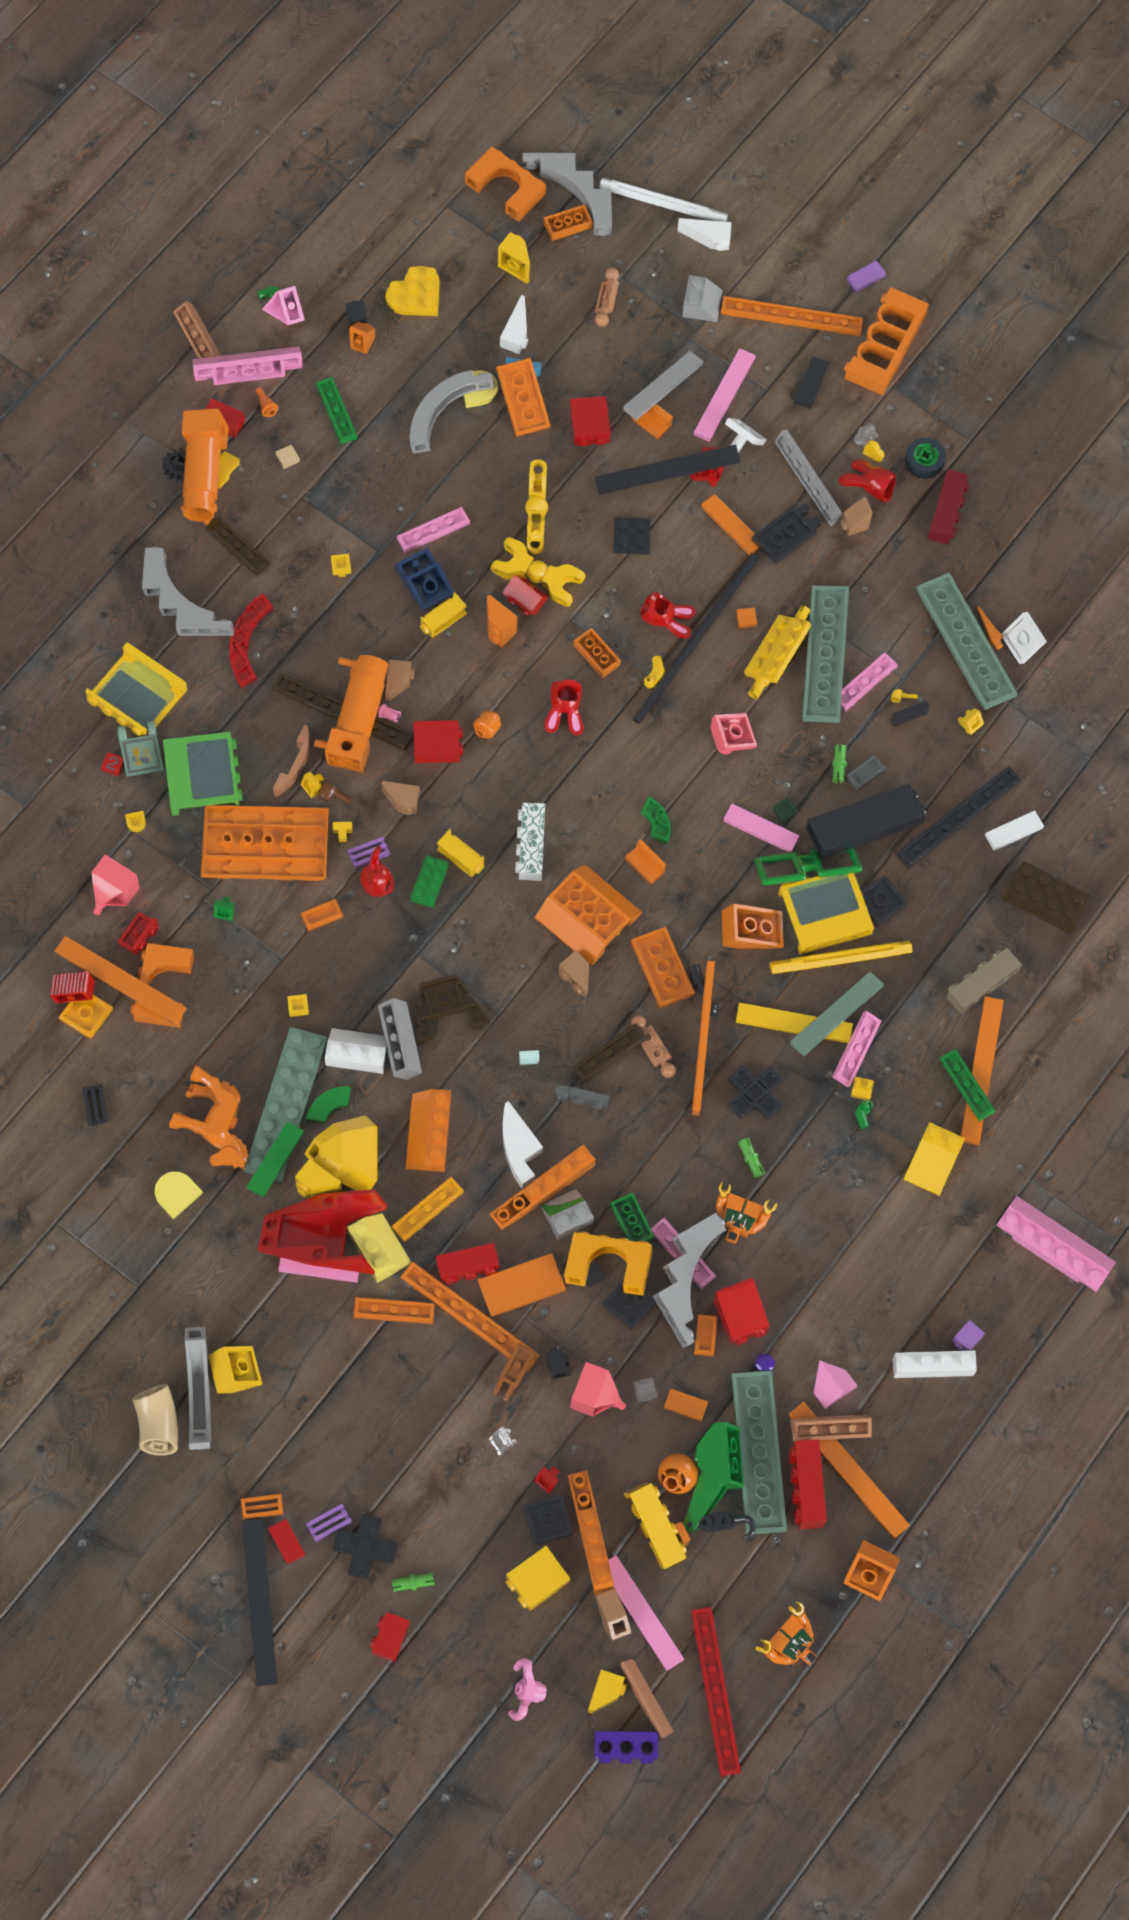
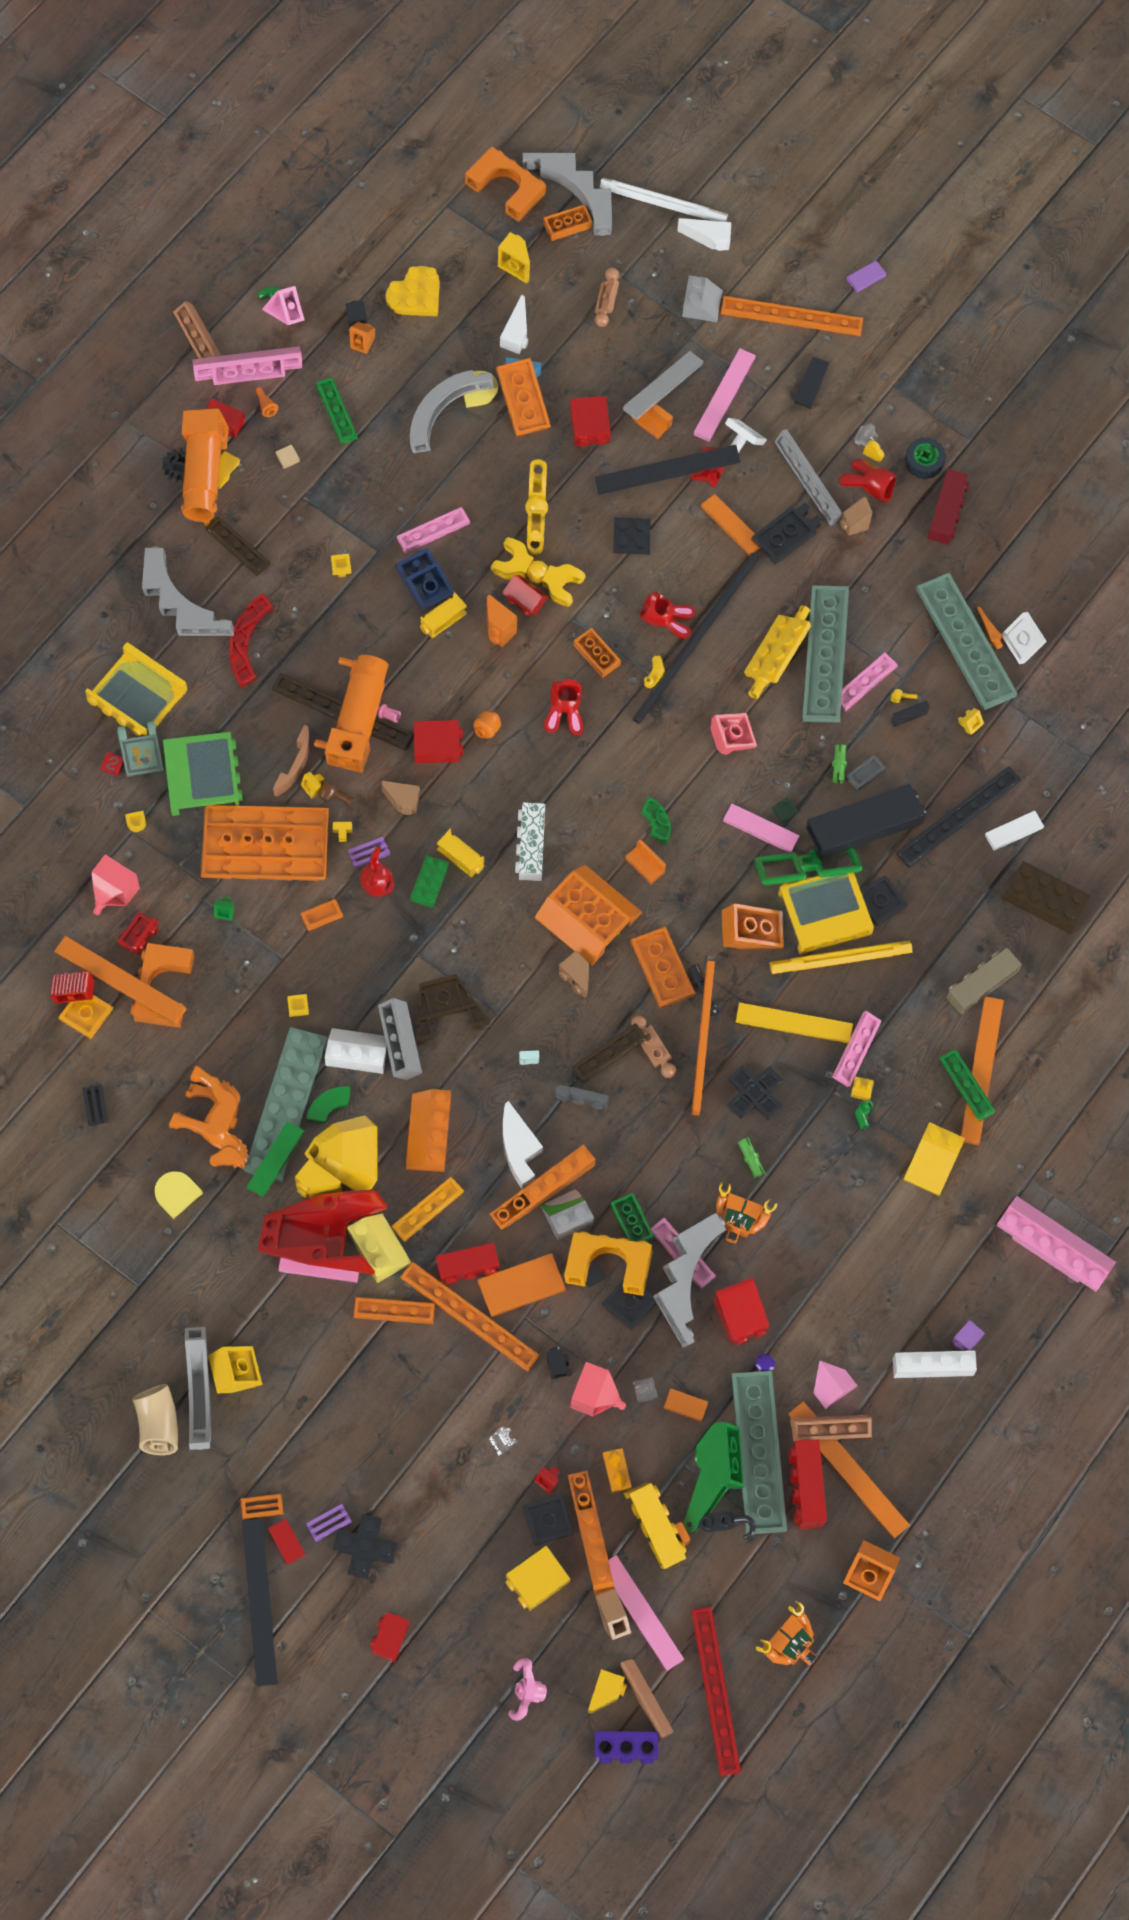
medium nougat slope [385,660,415,701] -> none
bright green pin [392,1572,435,1592] -> none
dark orange hinge [493,1343,537,1401] -> none
orange brick [658,1453,698,1494] -> none
orange tile [694,1314,718,1357] -> none
orange tile [736,607,757,629] -> none
sand green tile [790,972,884,1056] -> none
orange fence [844,287,929,395] -> none
none -> light orange tile [603,1448,632,1493]

